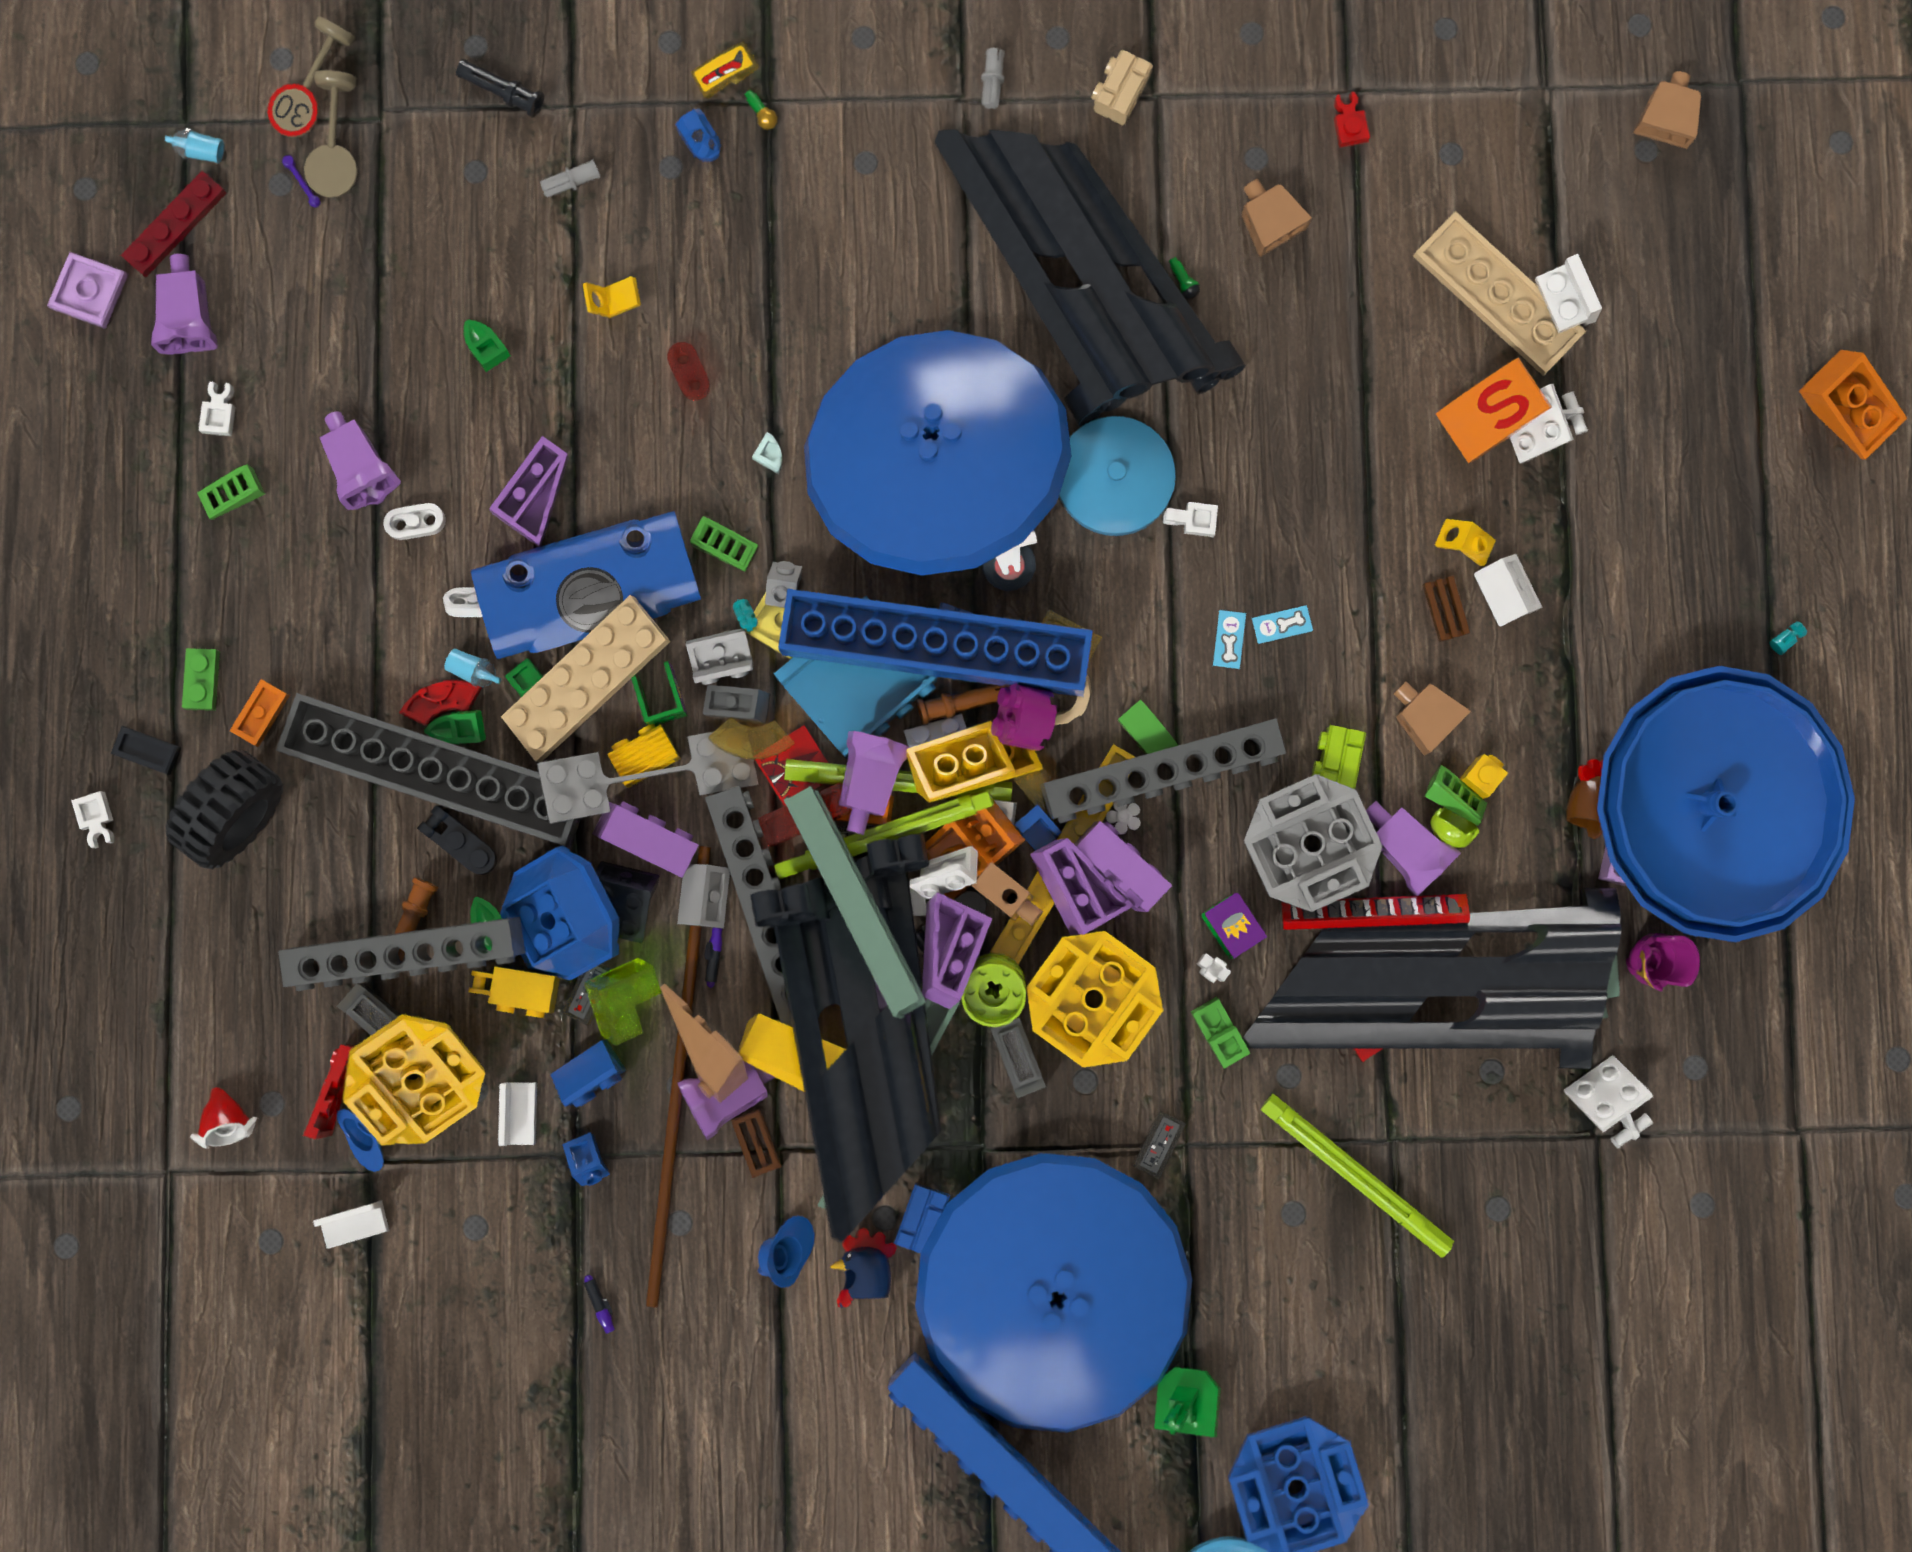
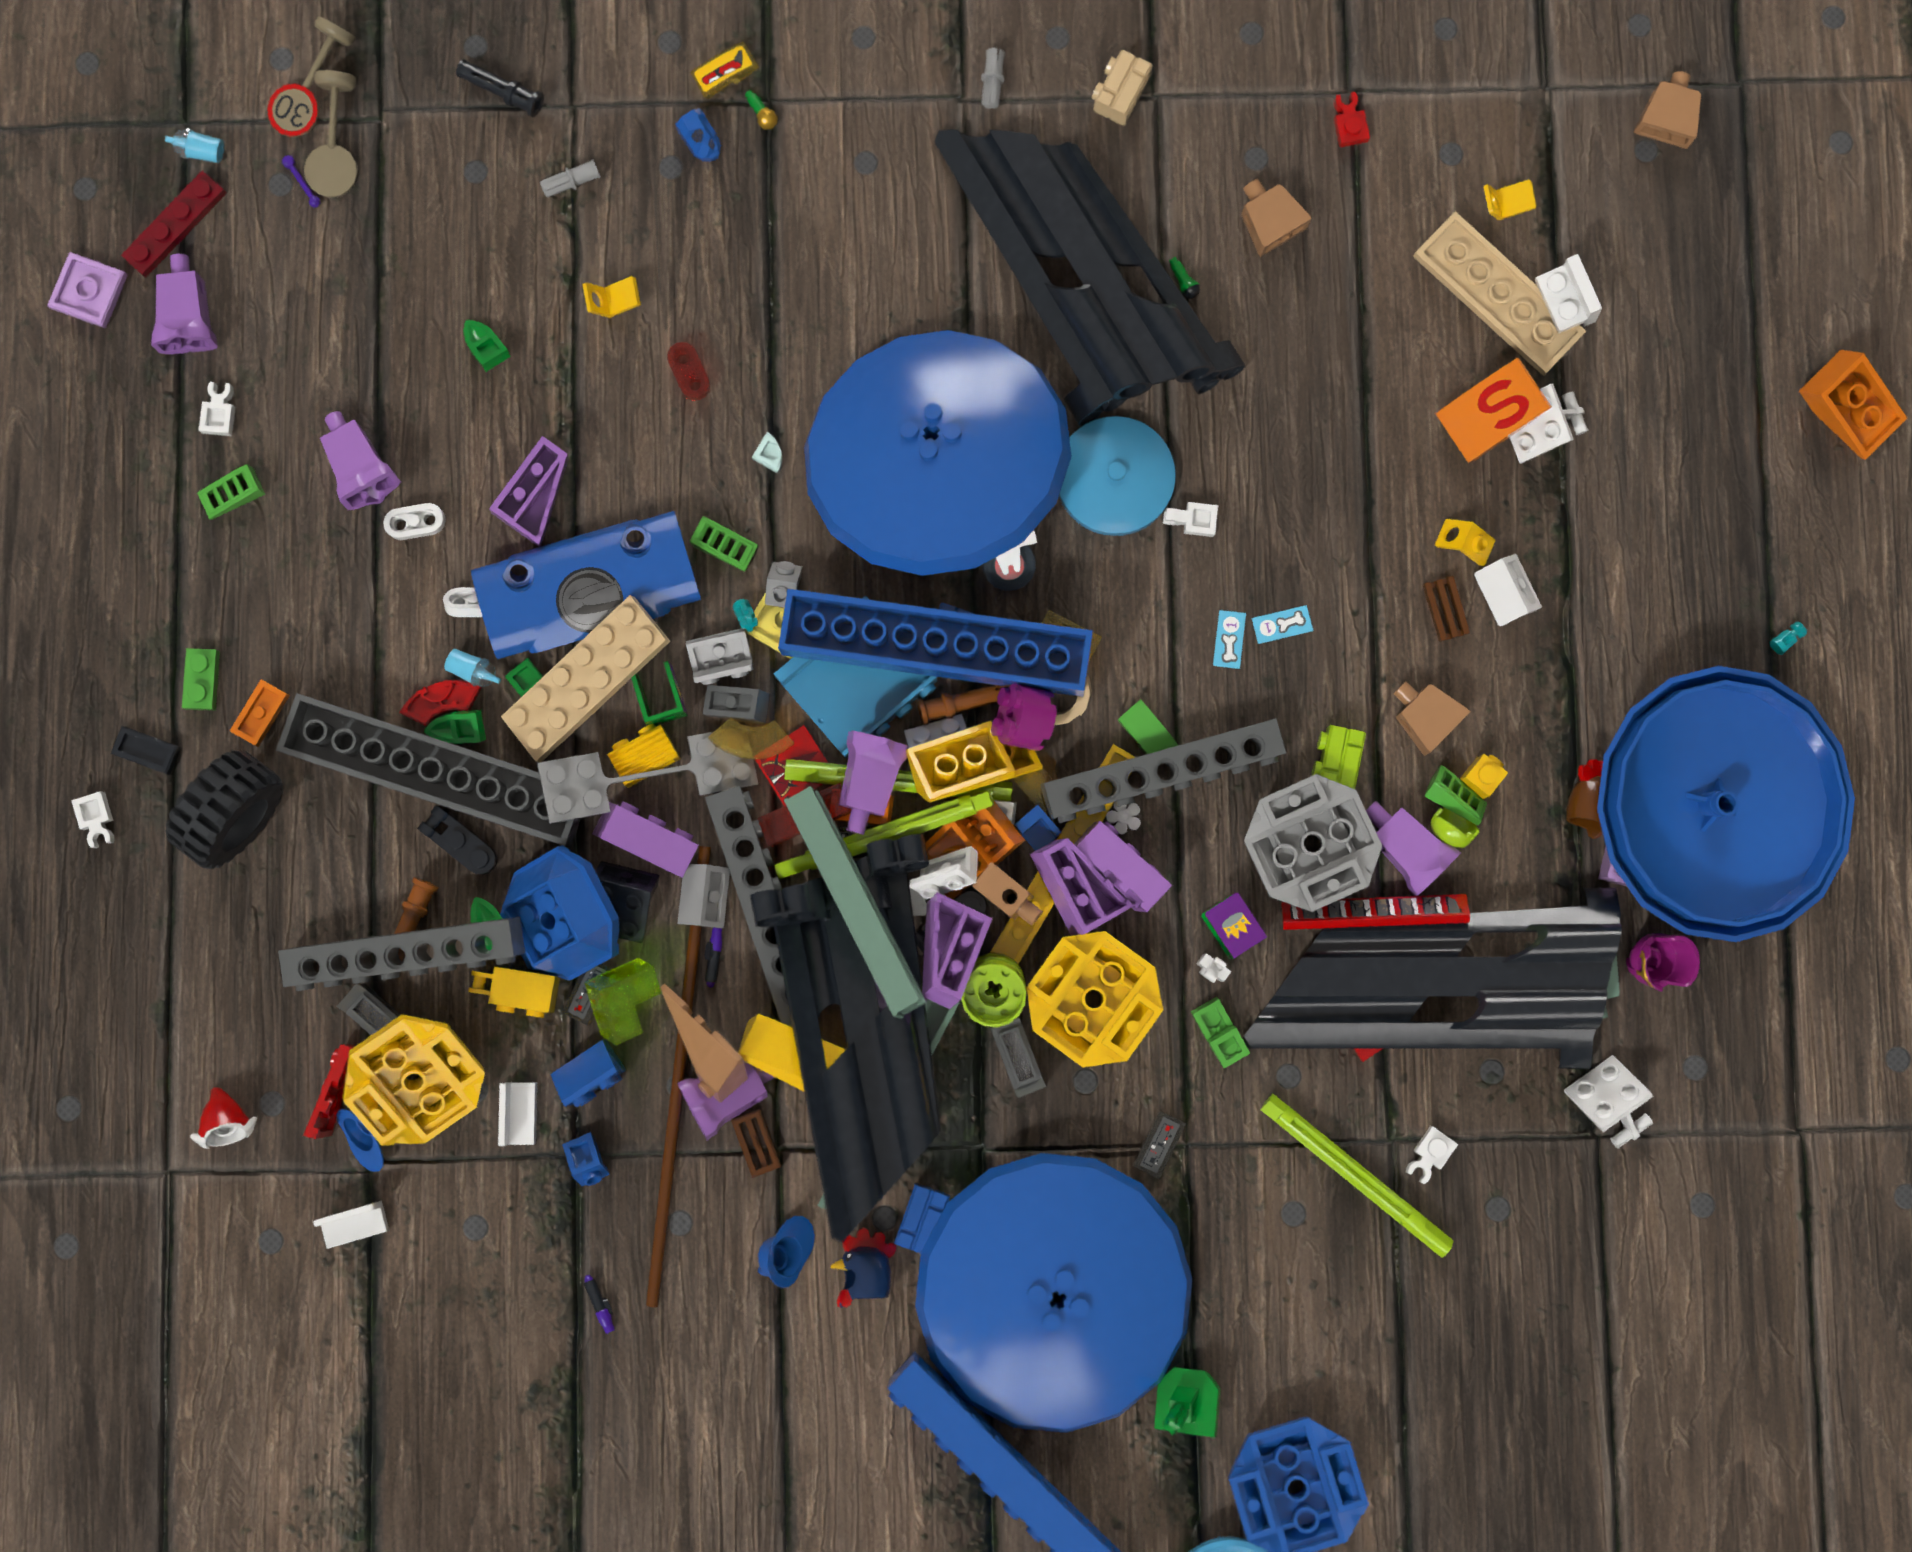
none -> white plate [1406,1126,1458,1184]
none -> yellow bracket [1484,180,1537,220]

